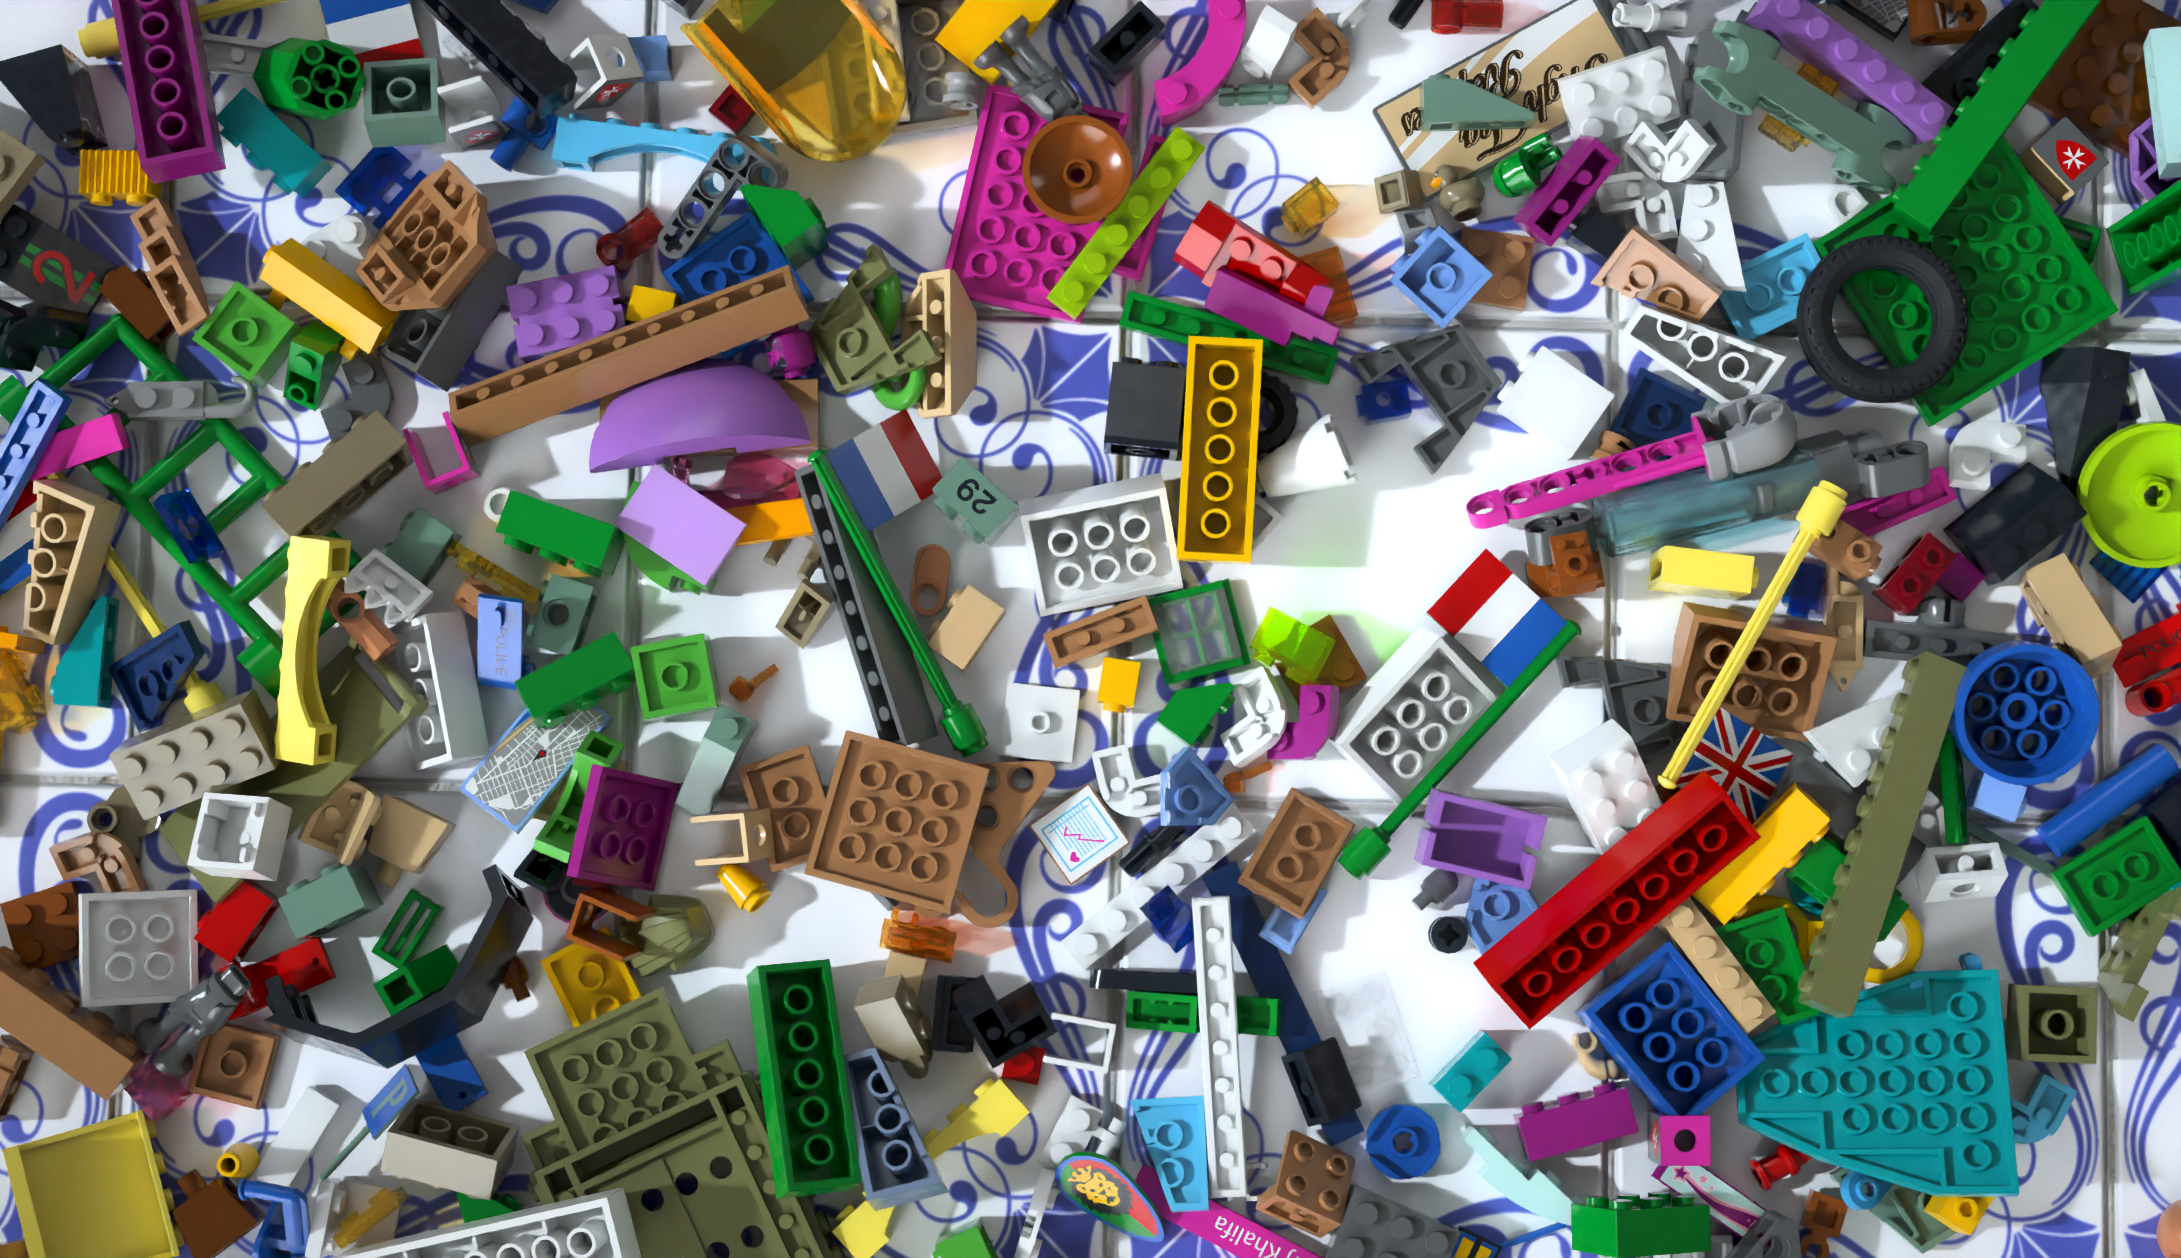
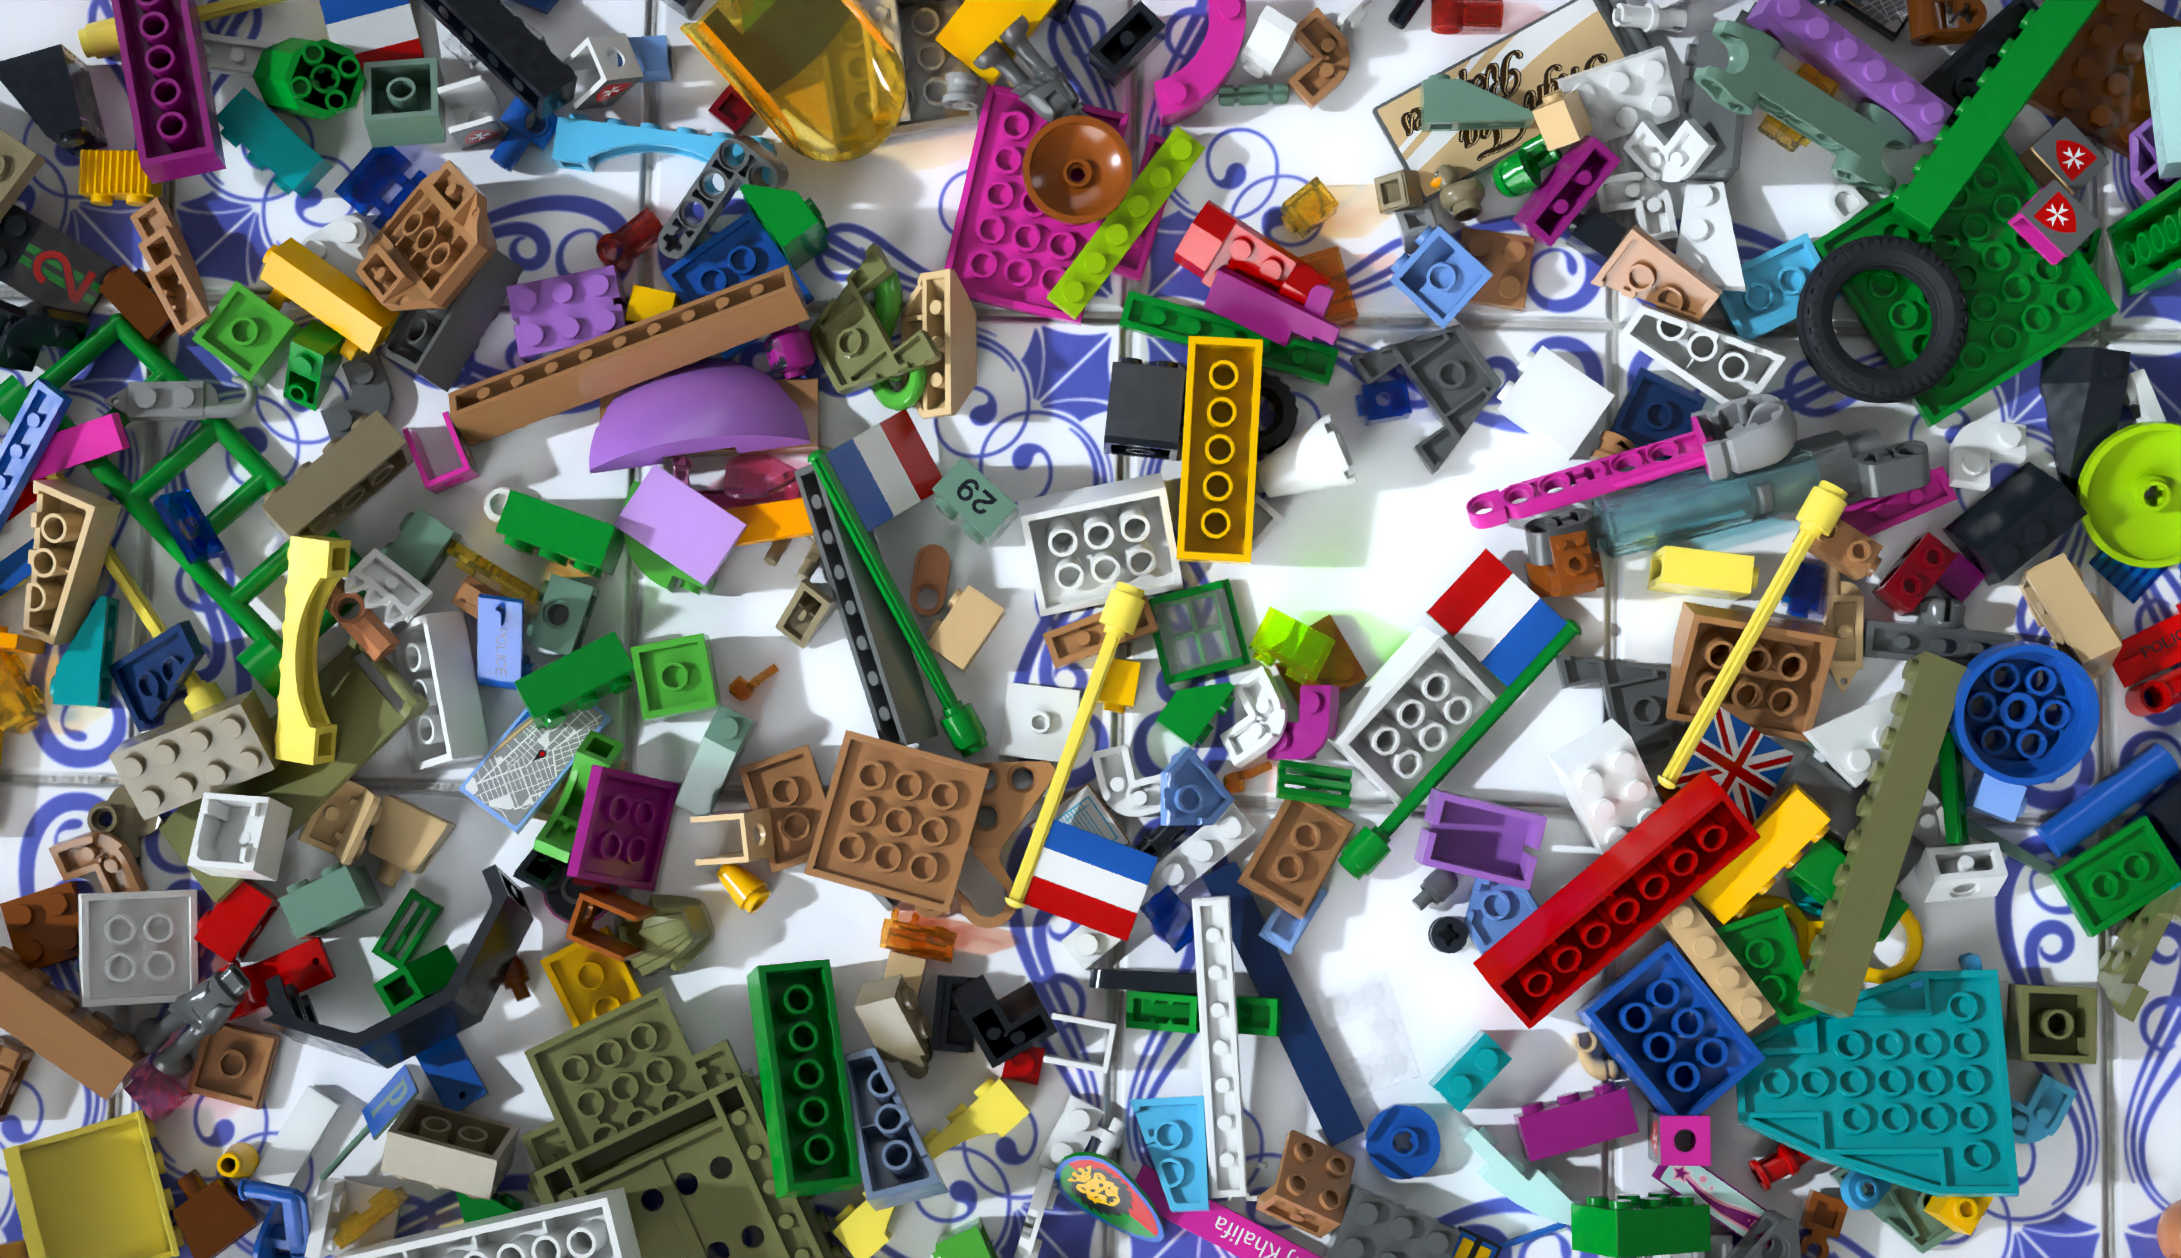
black panel [1281,1037,1362,1127] -> none
none -> flag [1005,581,1158,941]
none -> green tile [1276,759,1352,809]
none -> brick [1532,89,1593,151]
none -> piece [2007,179,2100,265]

